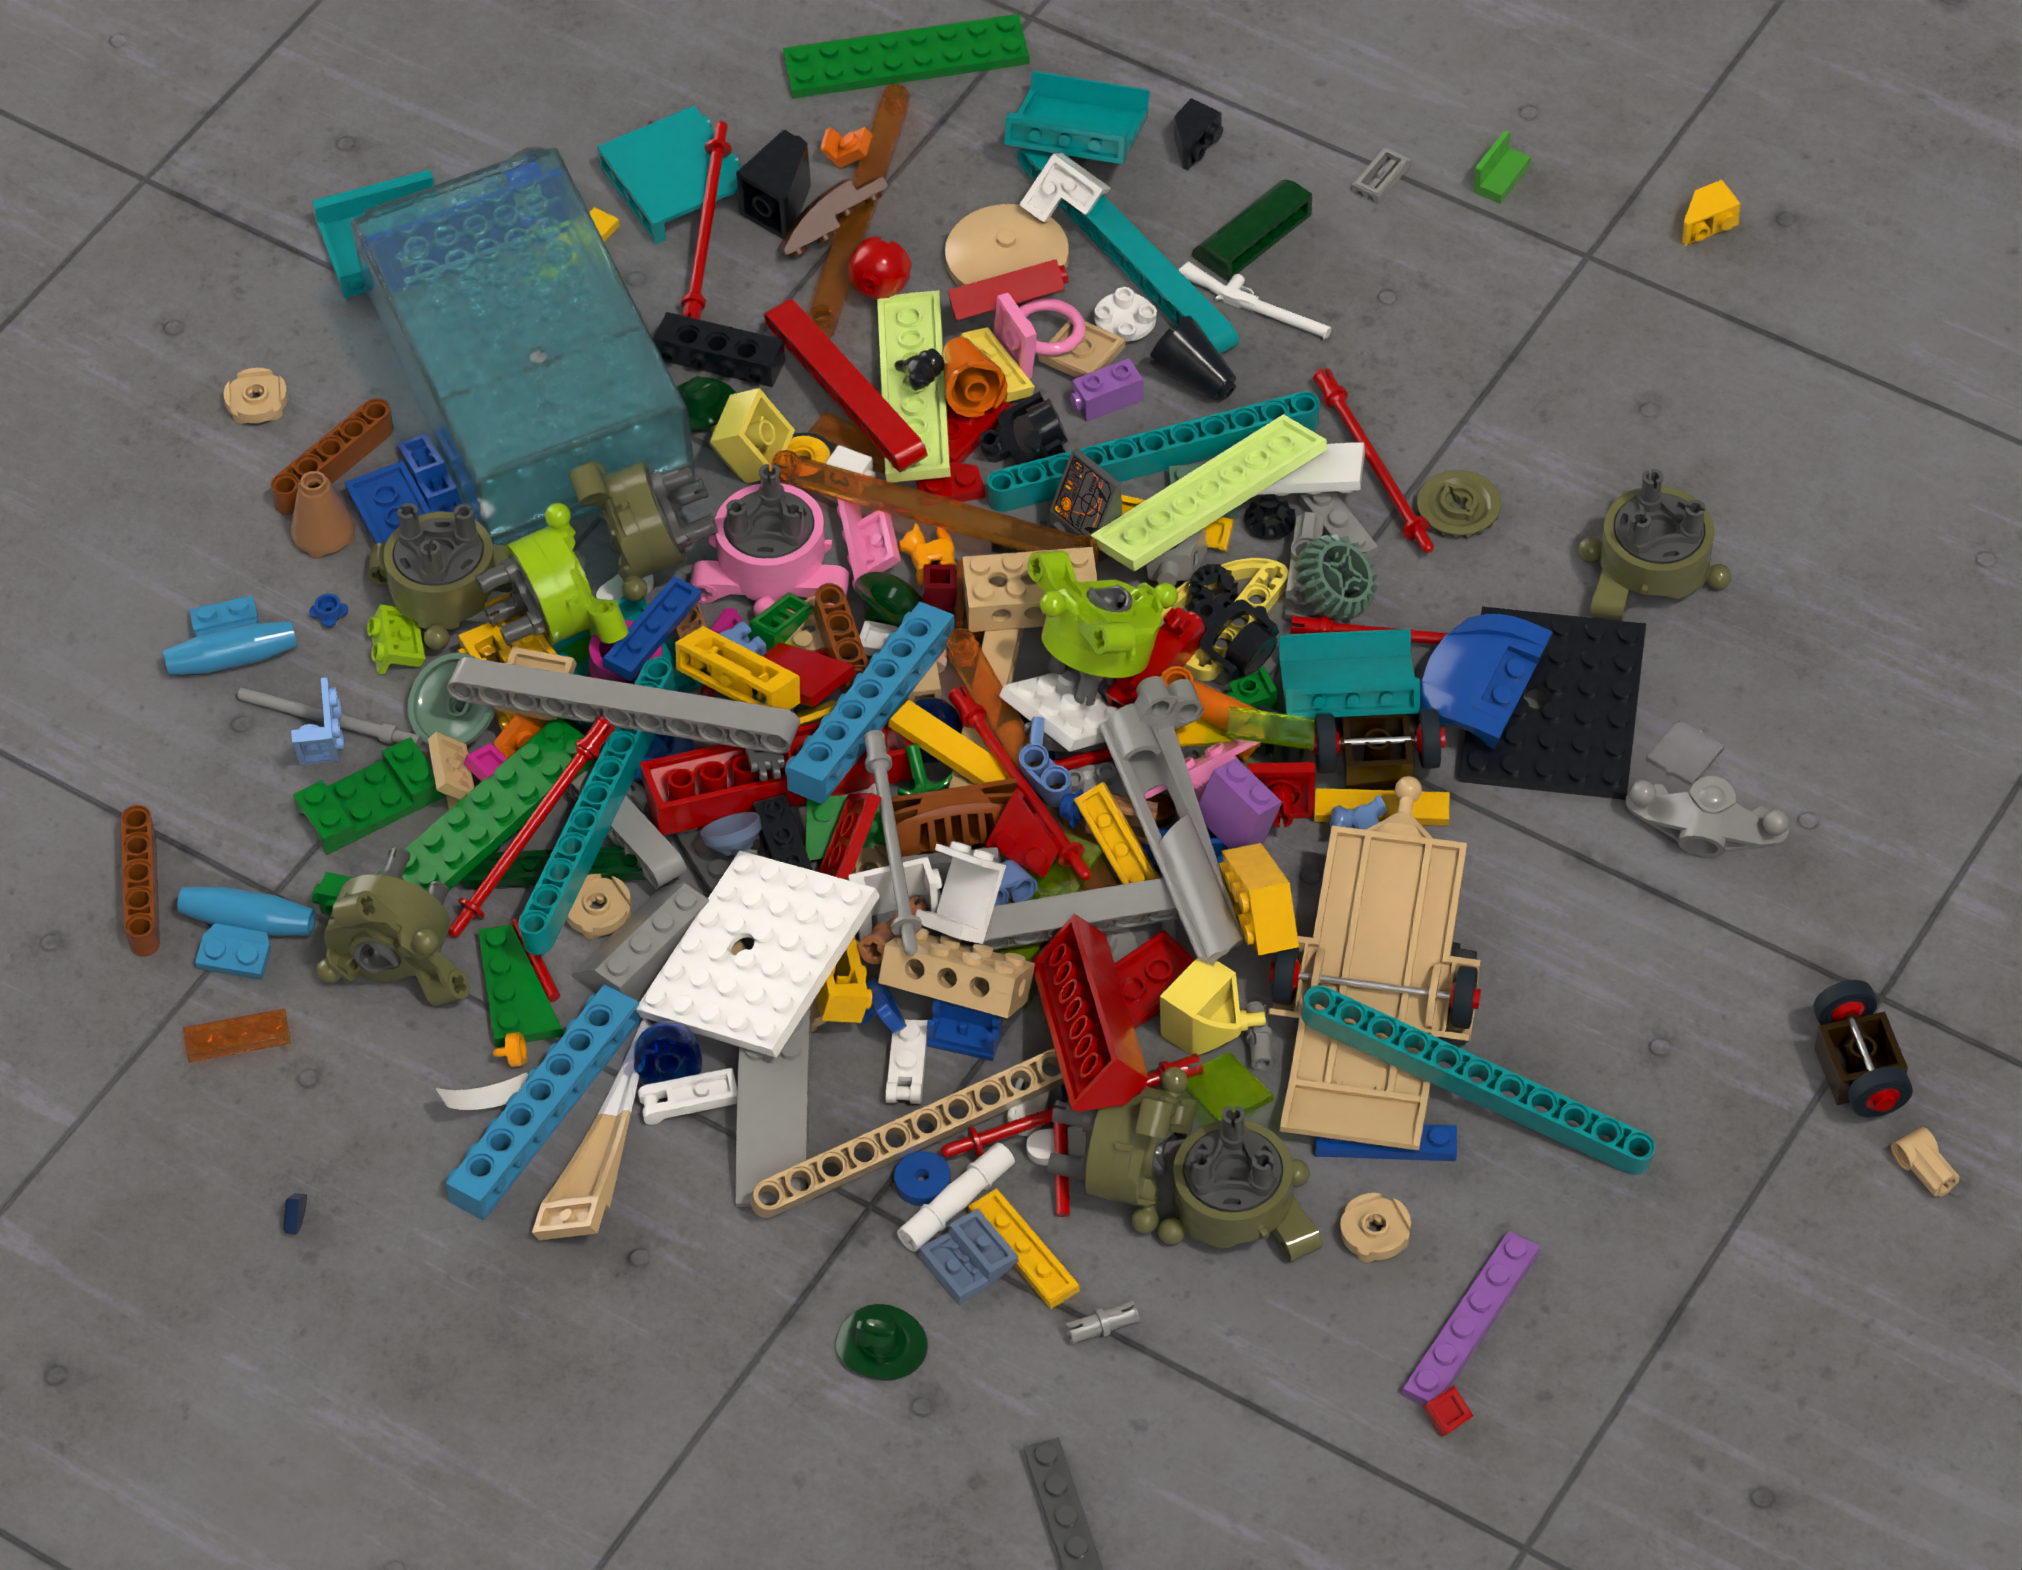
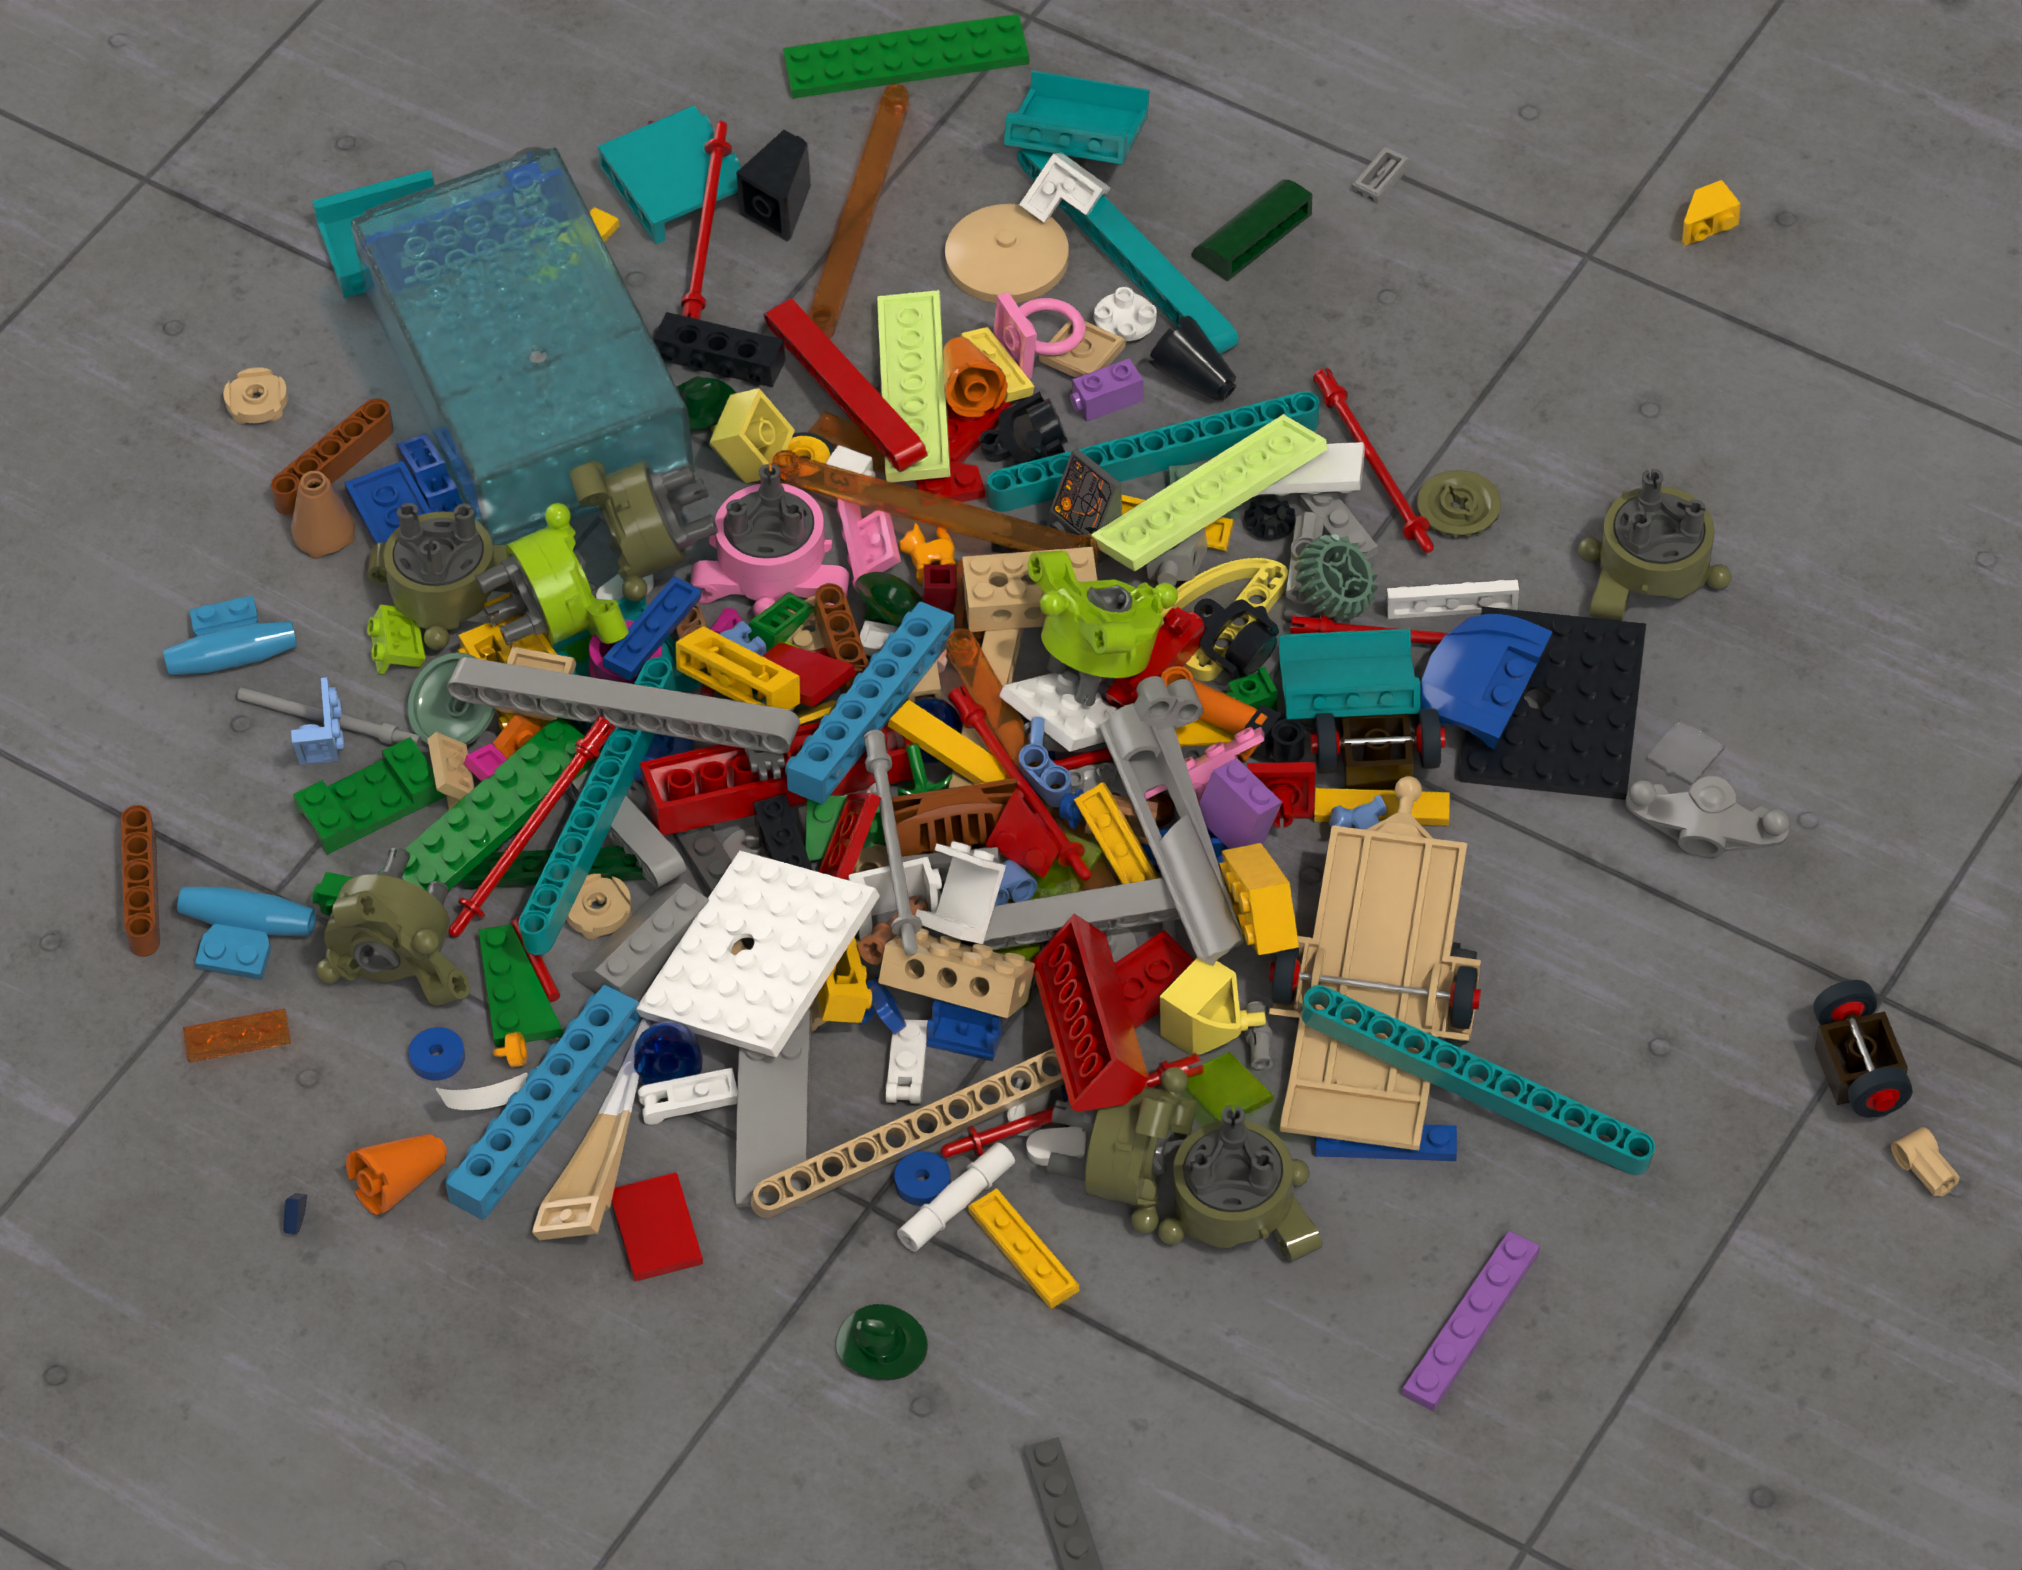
blue plate [309,594,348,627] -> none
sand blue piece [700,812,762,856] -> none
slope [778,176,888,258] -> none
orange bracket [820,127,873,168] -> none
red cylinder [848,236,912,300] -> none
black animal [894,348,945,391] -> none
sand blue slope [918,1209,1019,1305] -> none
red brick [947,259,1069,322] -> none
red bar [1053,1122,1070,1217] -> none
light grey pin [1065,1300,1140,1345] -> none
black slope [1174,98,1223,170] -> none
white piece [1178,262,1331,340] -> none
black gear [1189,564,1239,615] -> none
clear neon green piece [1226,706,1315,750] -> none
tan plate [1340,1193,1411,1263] -> none
red tile [1422,1385,1473,1437] -> none
bright green panel [1474,130,1531,204] -> none
none -> orange cone [346,1133,447,1215]
none -> blue piece [409,1027,465,1081]
none -> red tile [611,1172,703,1282]
none -> white plate [1386,580,1519,619]

